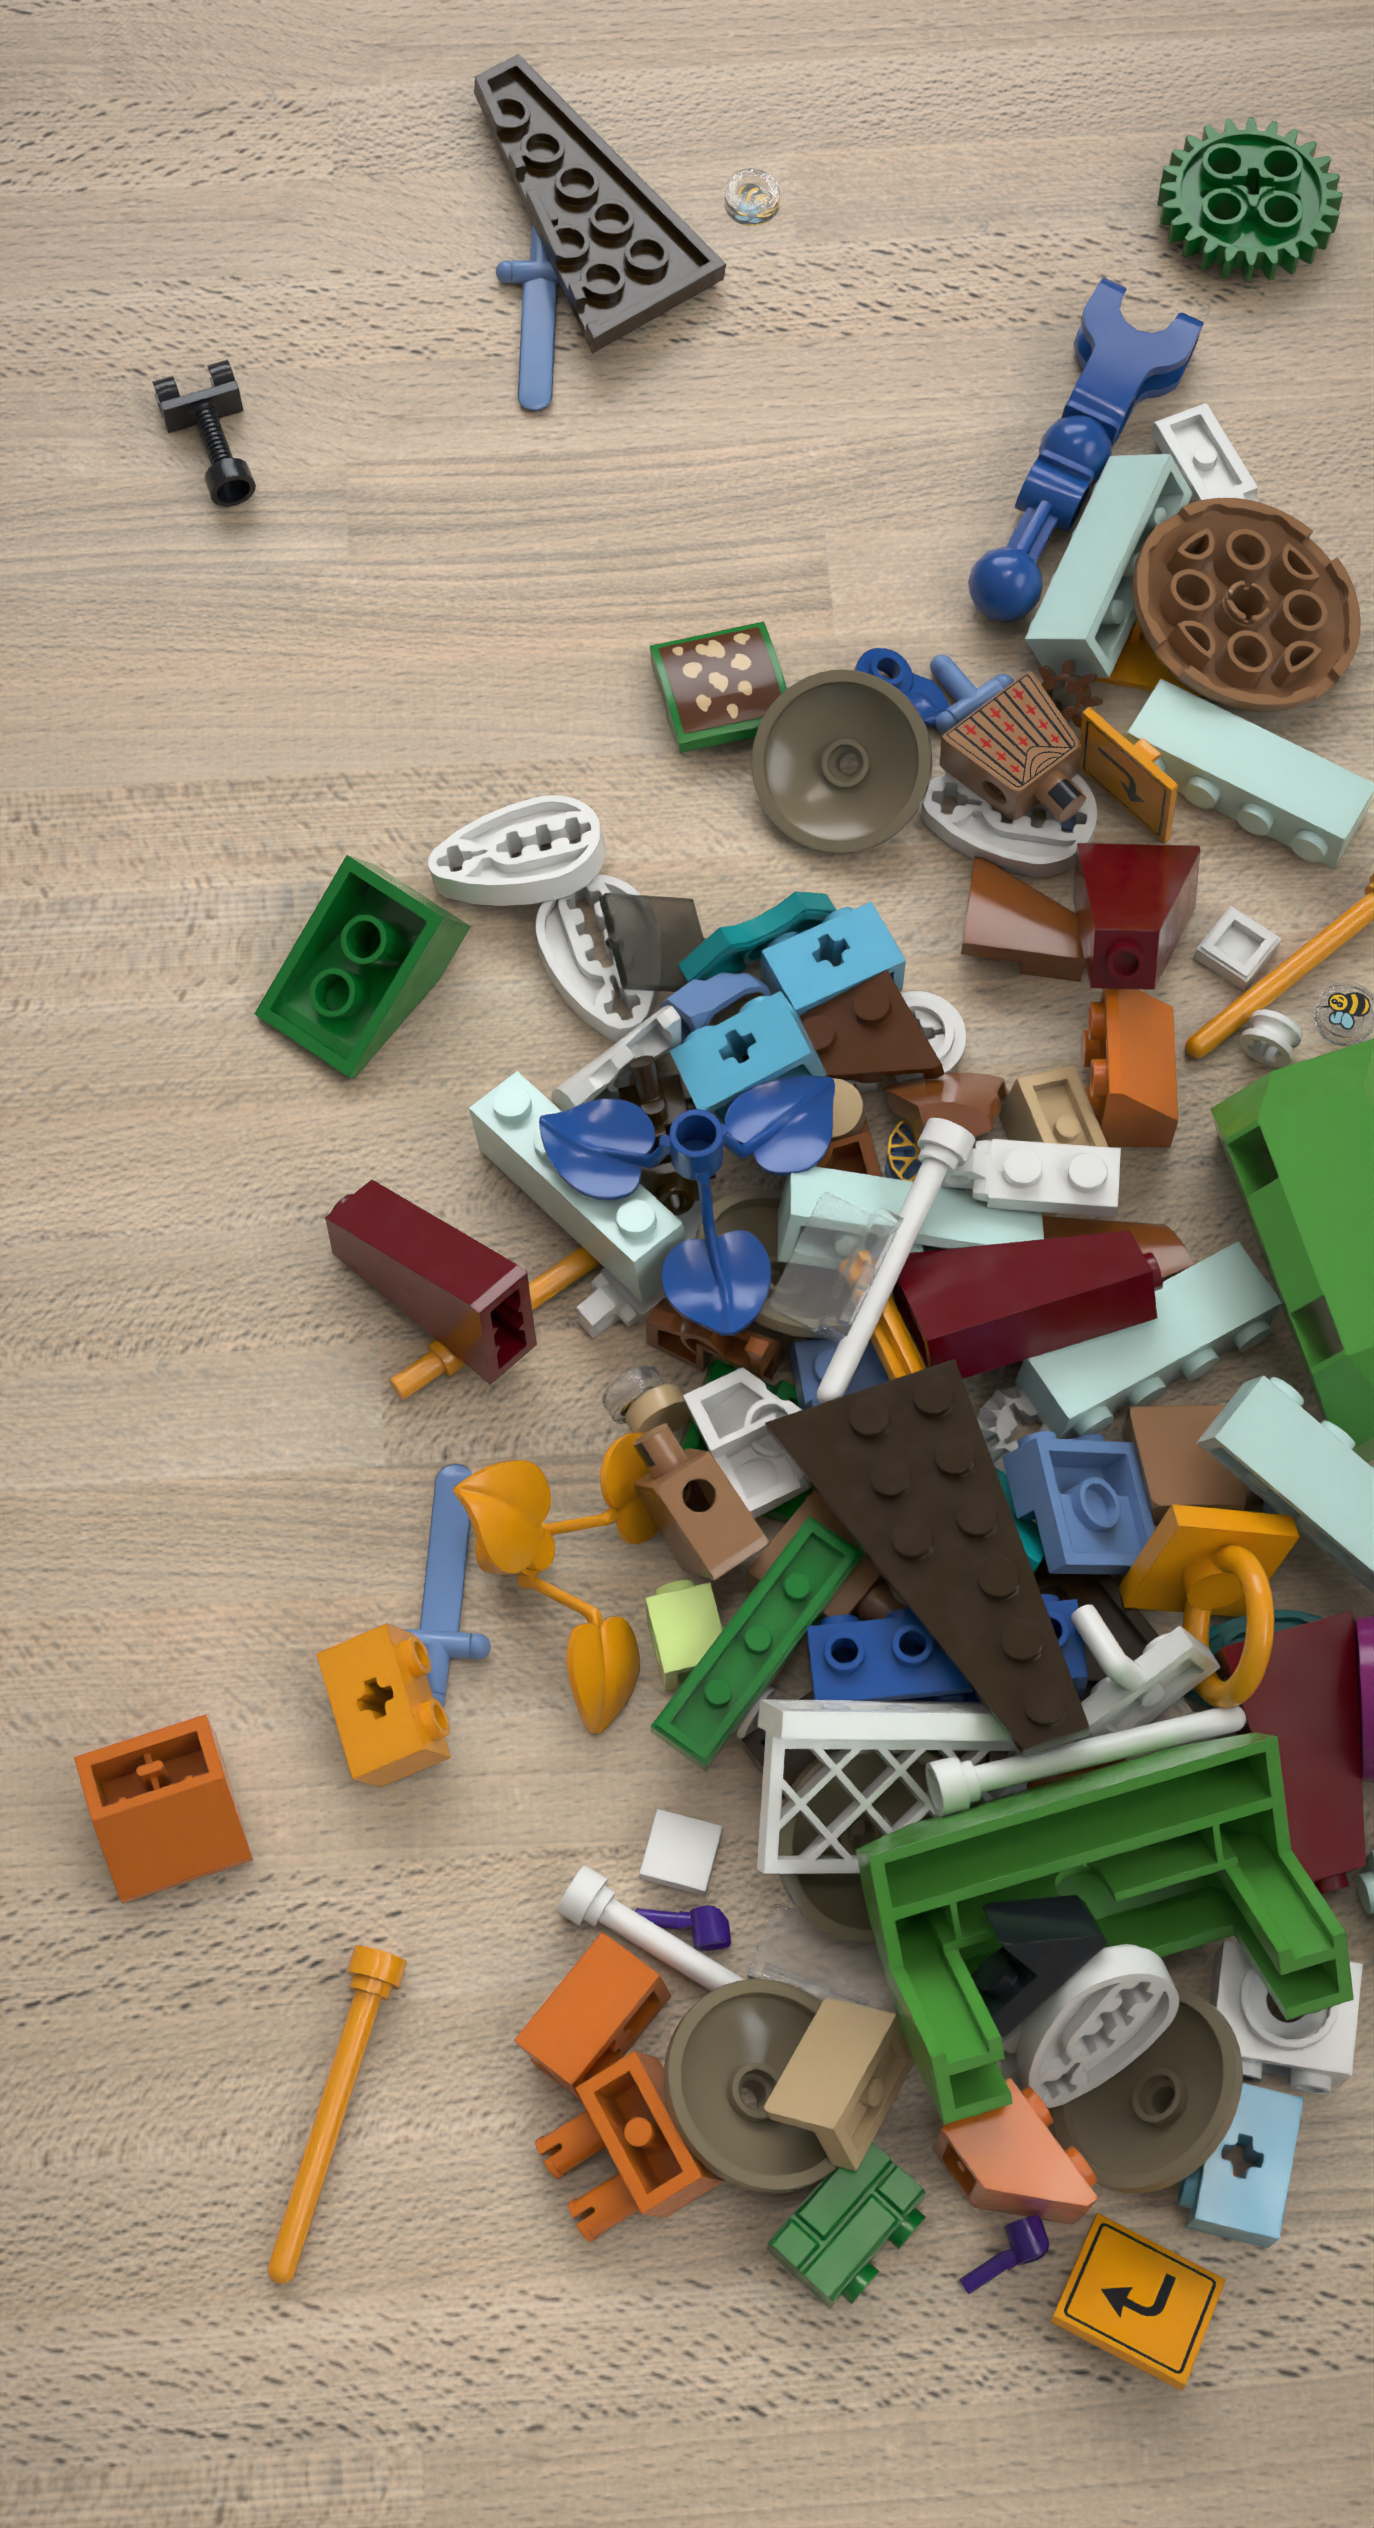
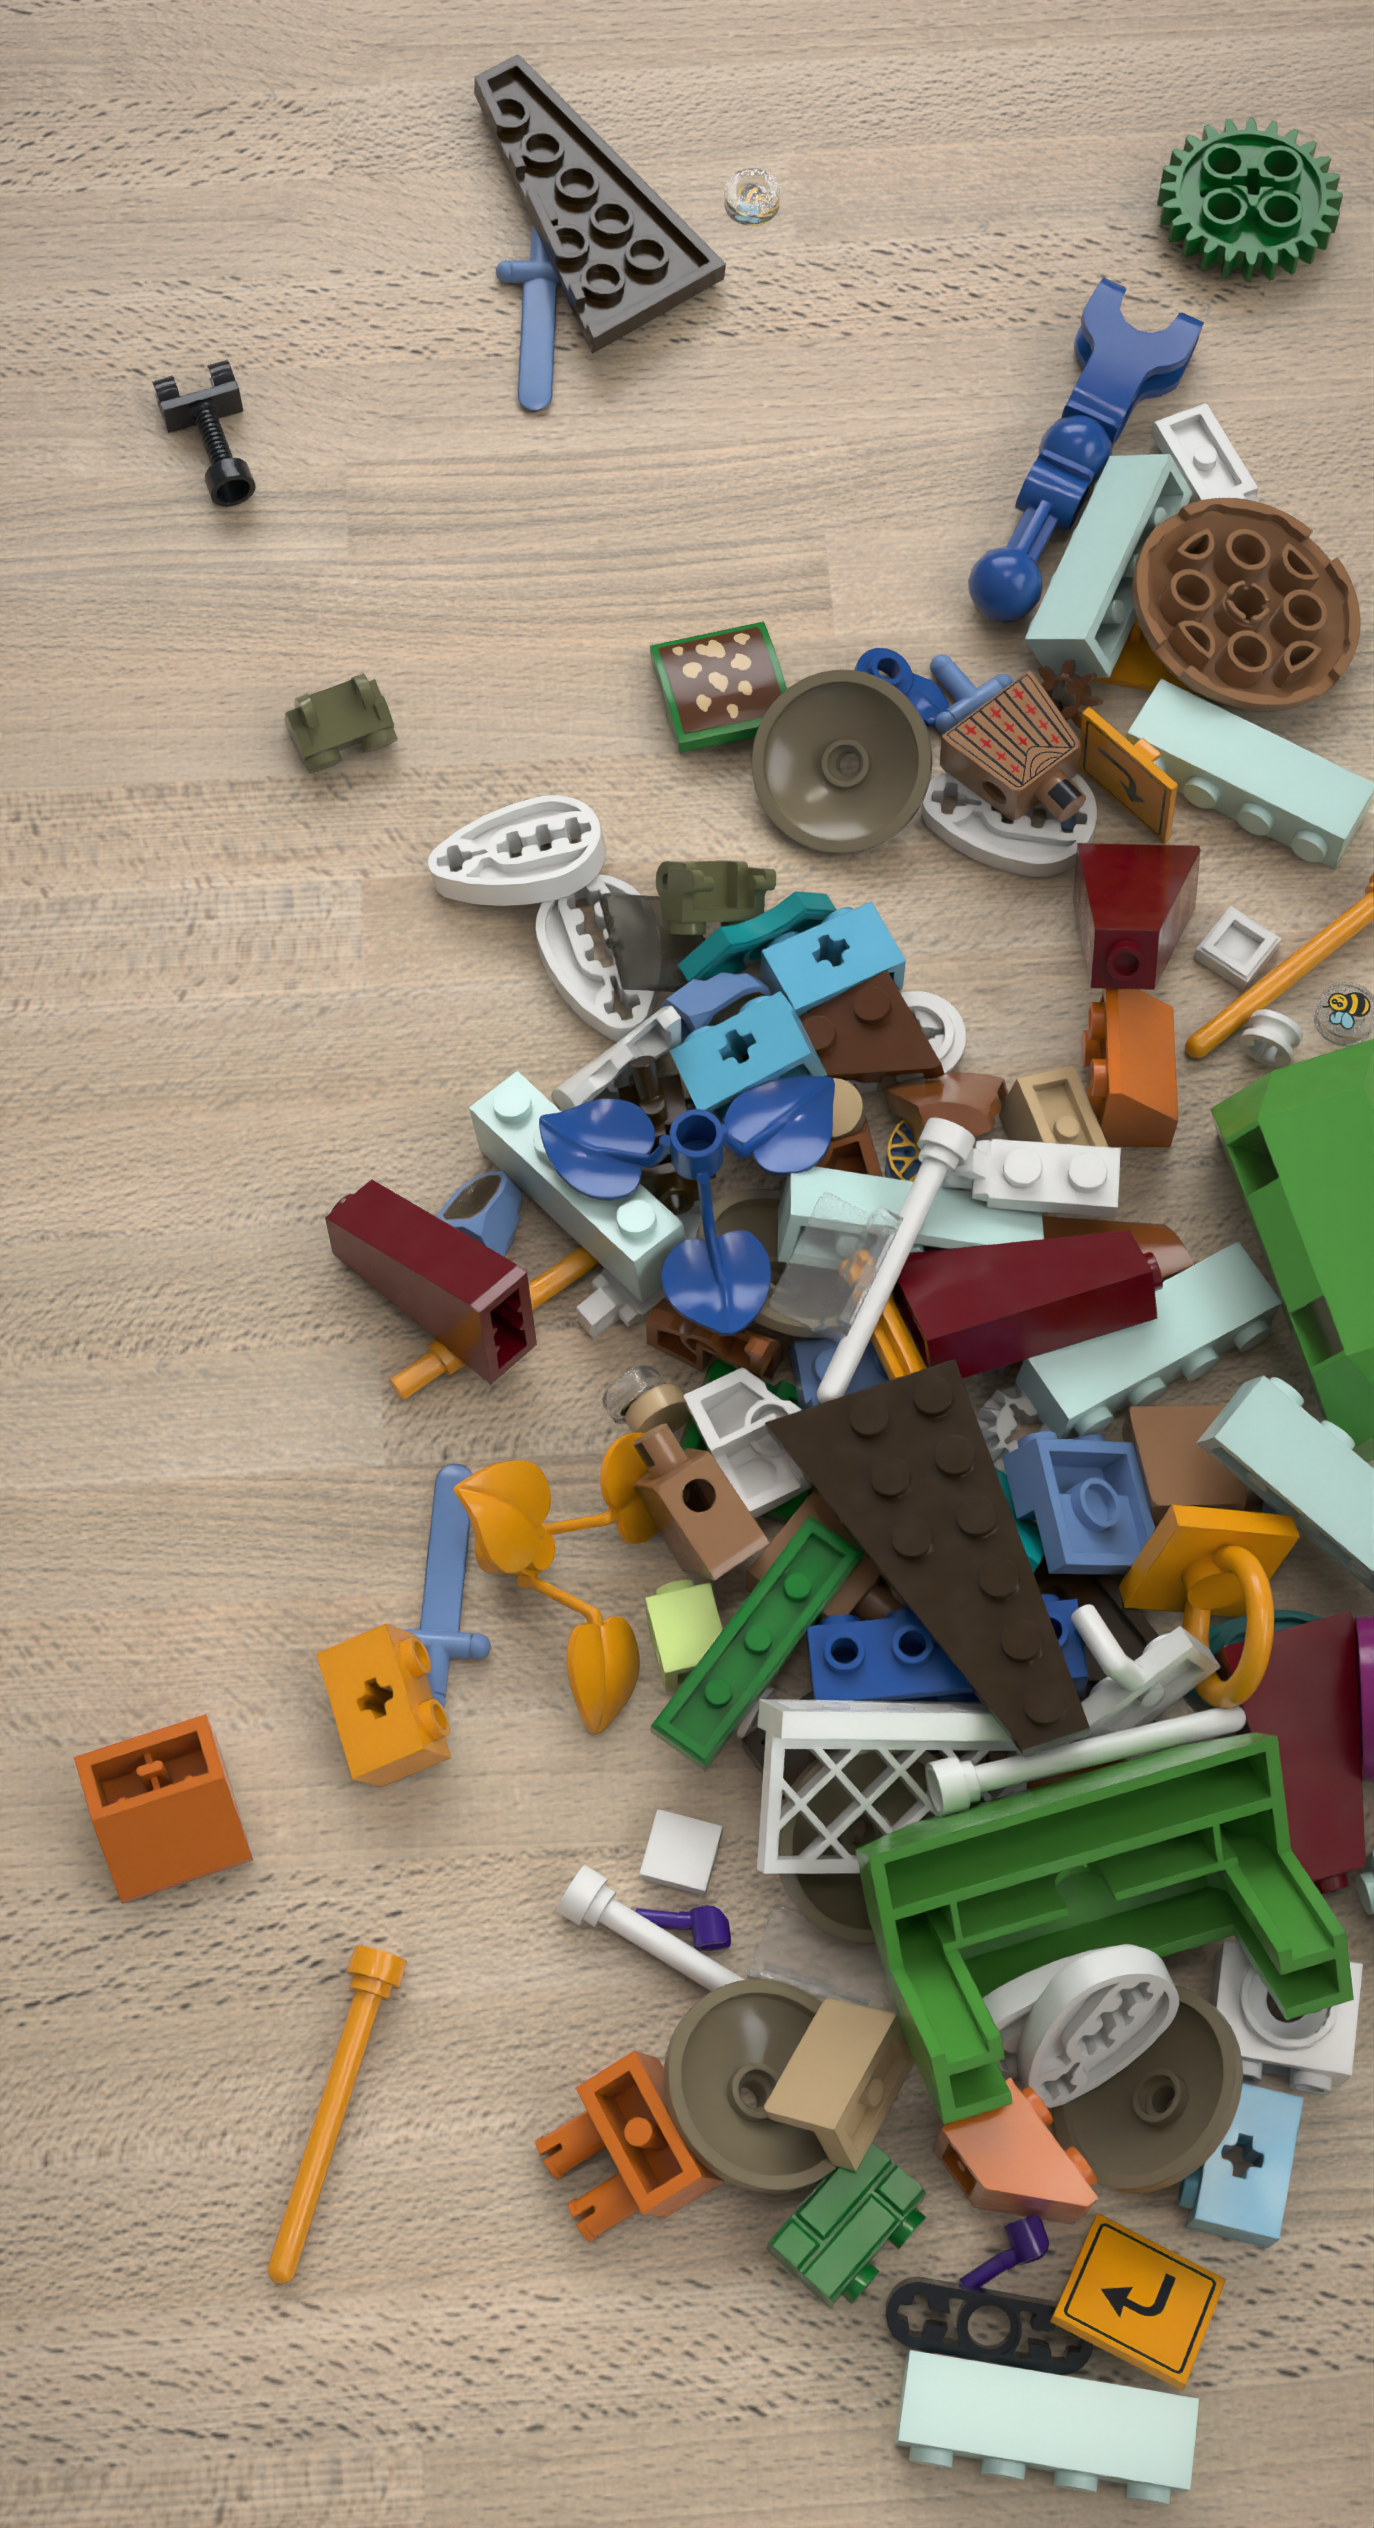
green slope [254,855,471,1079] -> none
orange hinge [514,1932,672,2105] -> none
dark orange slope [961,856,1085,982] -> none
black slope [971,1895,1108,2038] -> none
none -> olive piece [284,673,398,773]
none -> medium blue rock [436,1171,522,1257]
none -> olive piece [656,860,776,935]
none -> black beam [886,2277,1093,2375]
none -> light aqua brick [894,2350,1199,2505]

